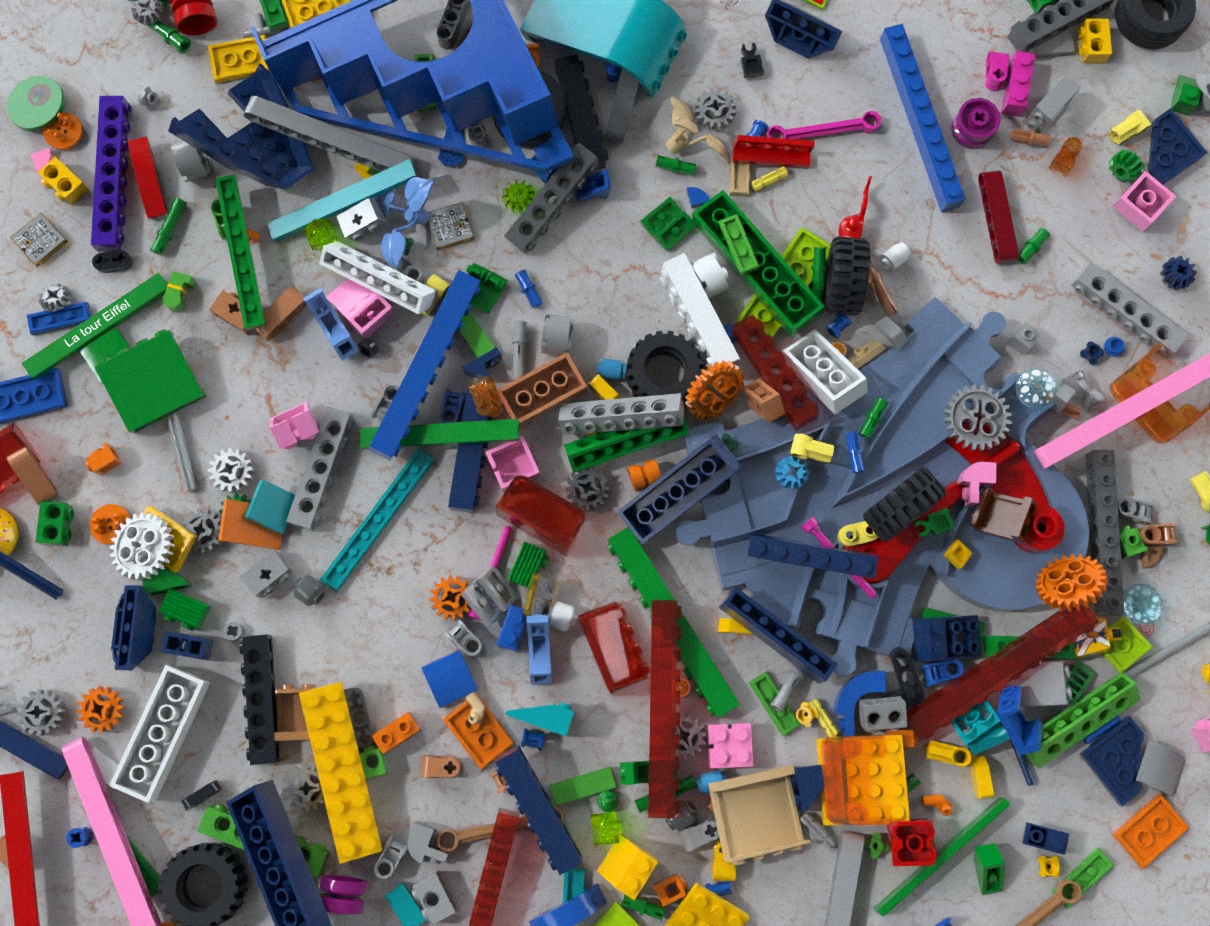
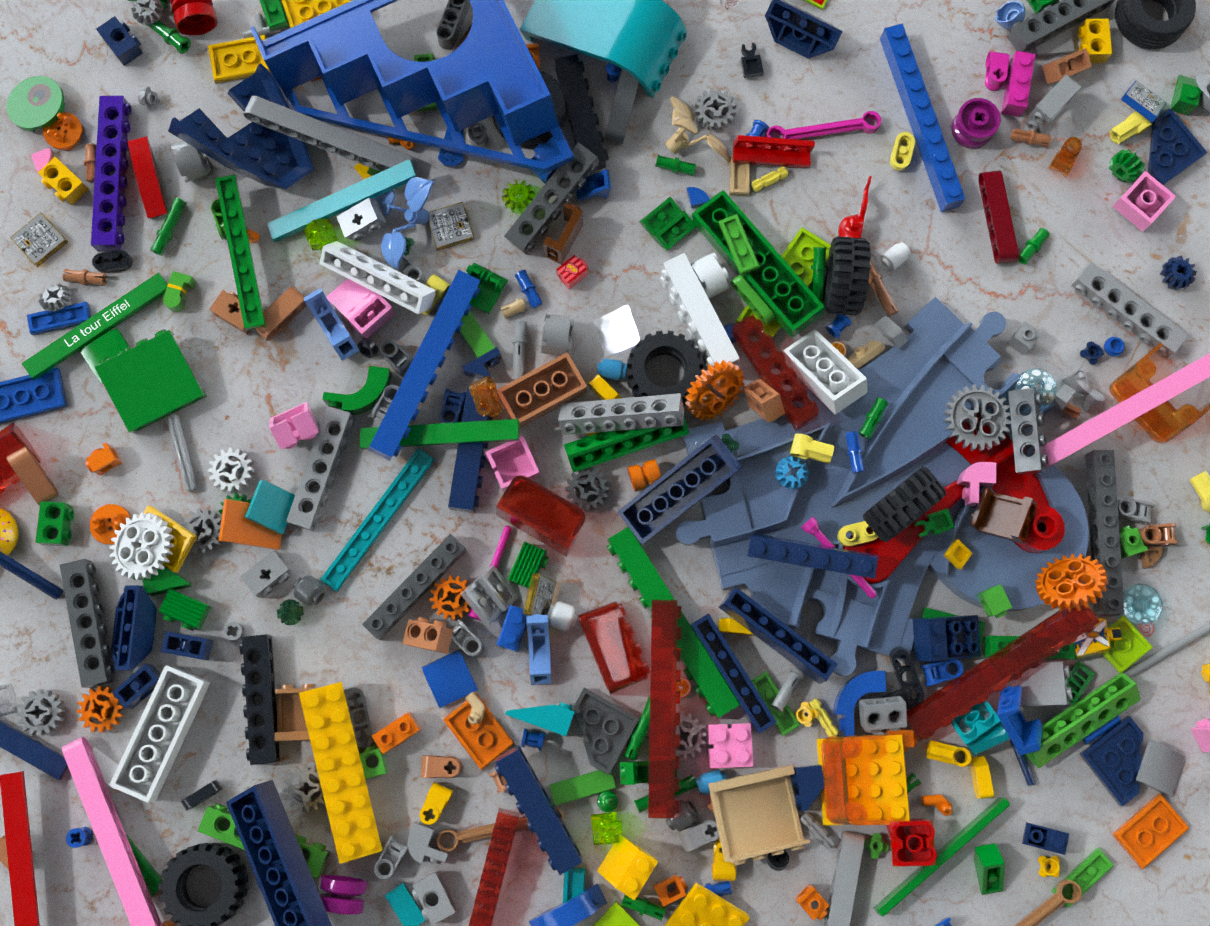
none -> dark grey brick [60,559,115,688]
none -> nougat pin [63,269,107,286]
none -> nougat axle [84,144,97,183]
none -> dark blue brick [96,16,143,66]
none -> dark blue brick [112,663,161,709]
none -> clear green gear [277,599,304,625]
none -> green arch [322,366,392,415]
none -> dark grey brick [362,534,467,641]
none -> dark grey piece [380,339,413,378]
none -> orange arm [388,136,416,150]
none -> nougat brick [402,617,454,654]
none -> yellow piece [419,781,453,825]
none -> tan pin [500,298,527,319]
none -> reddish brown panel [543,203,583,265]
none -> coral brick [556,254,588,290]
none -> dark grey plate [574,688,639,775]
none -> clear hinge [594,305,640,357]
none -> green pin [624,697,661,761]
none -> dark blue brick [691,613,777,734]
none -> bright green beam [730,275,775,325]
none -> black tile [767,850,789,871]
none -> orange brick [794,884,829,920]
none -> light yellow plate [890,132,915,171]
none -> bright green brick [977,584,1012,619]
none -> medium blue hair [995,1,1026,29]
none -> brick [1008,388,1049,475]
none -> nougat brick [1041,48,1092,85]
none -> tile [1121,81,1167,122]

